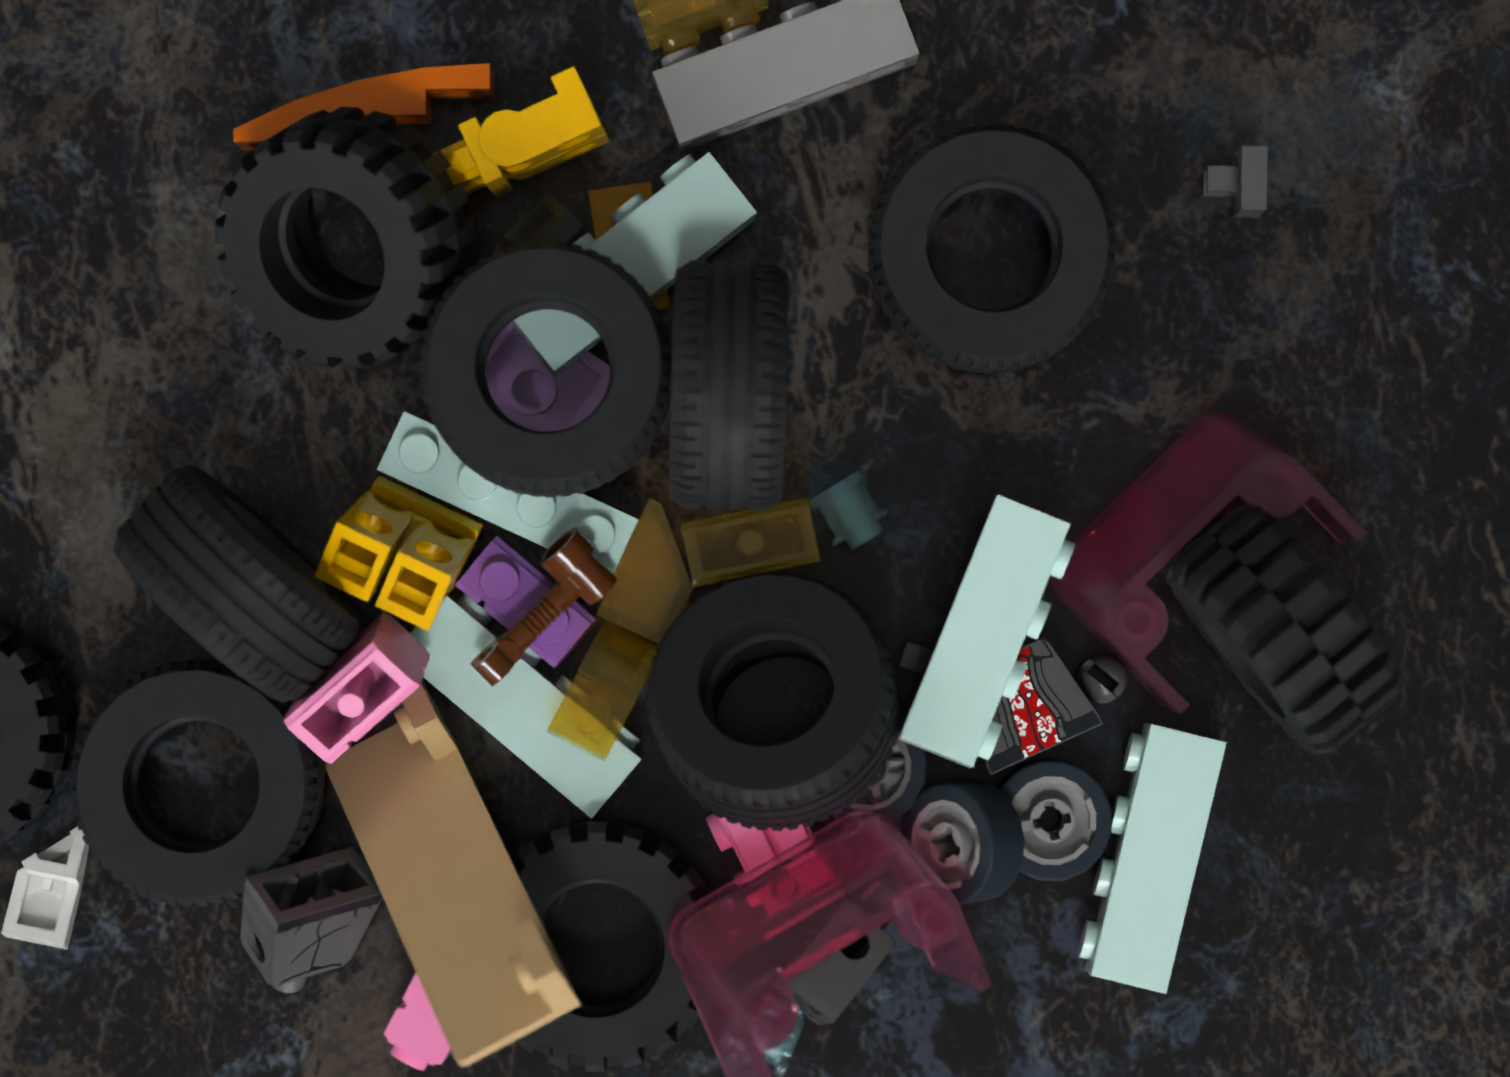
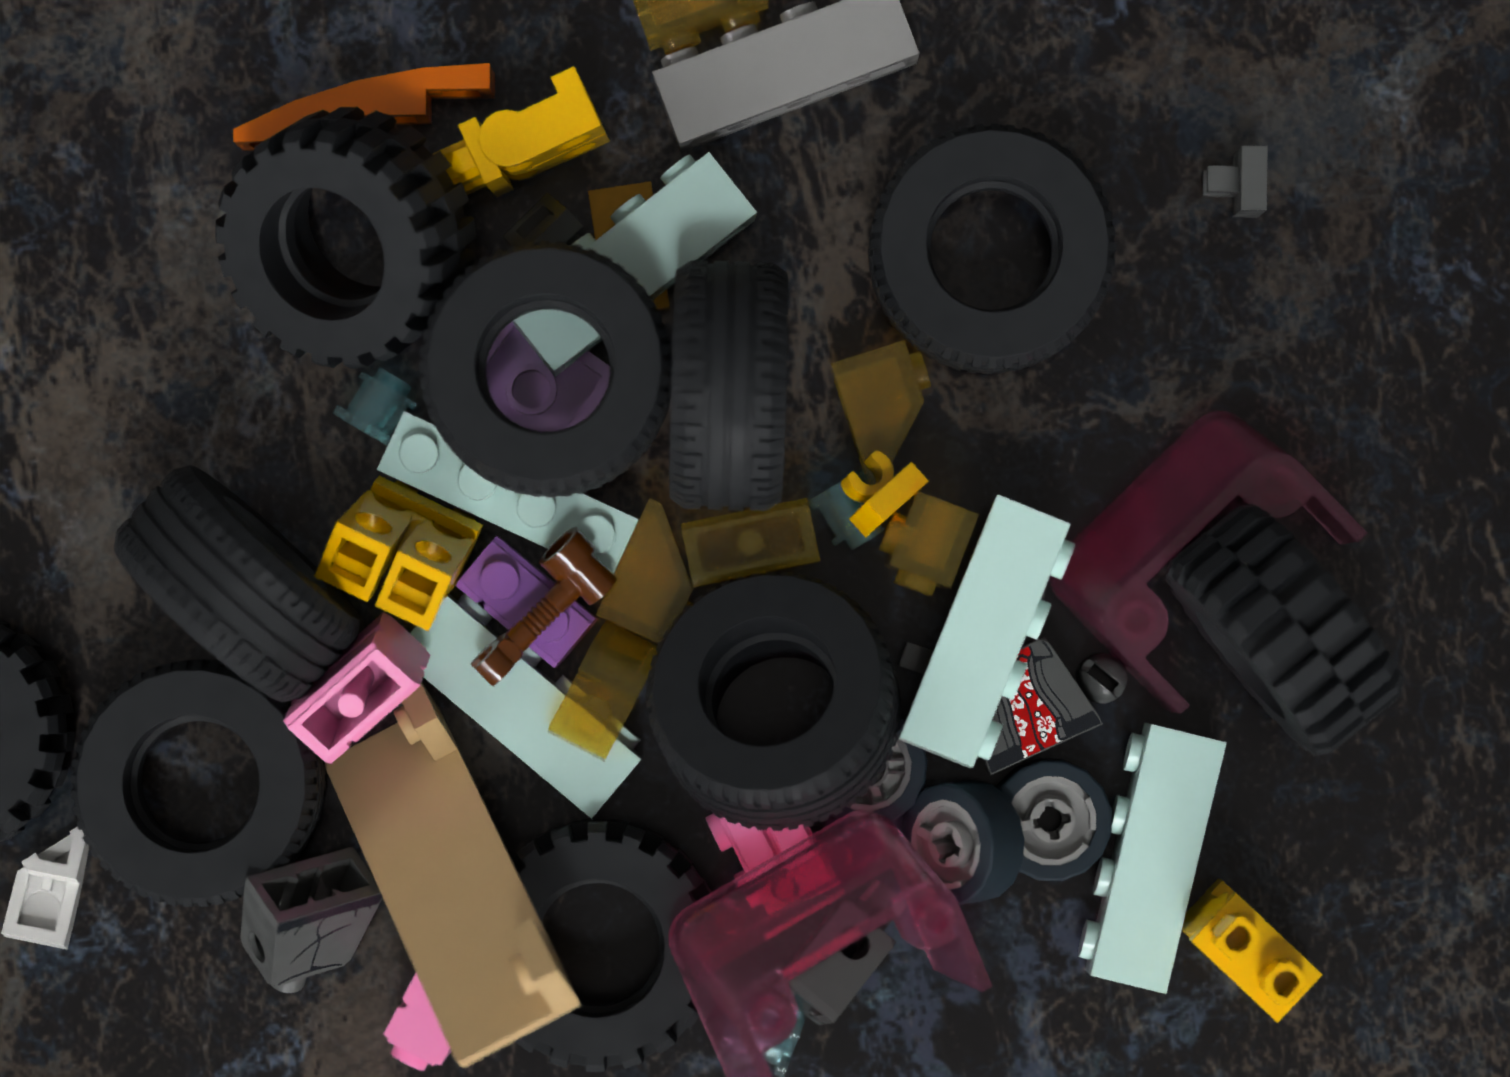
none -> clear light blue brick [333,367,416,446]
none -> clear yellow slope [830,340,931,485]
none -> yellow tile [840,450,928,538]
none -> clear yellow brick [878,491,979,596]
none -> yellow hips [1182,878,1322,1023]

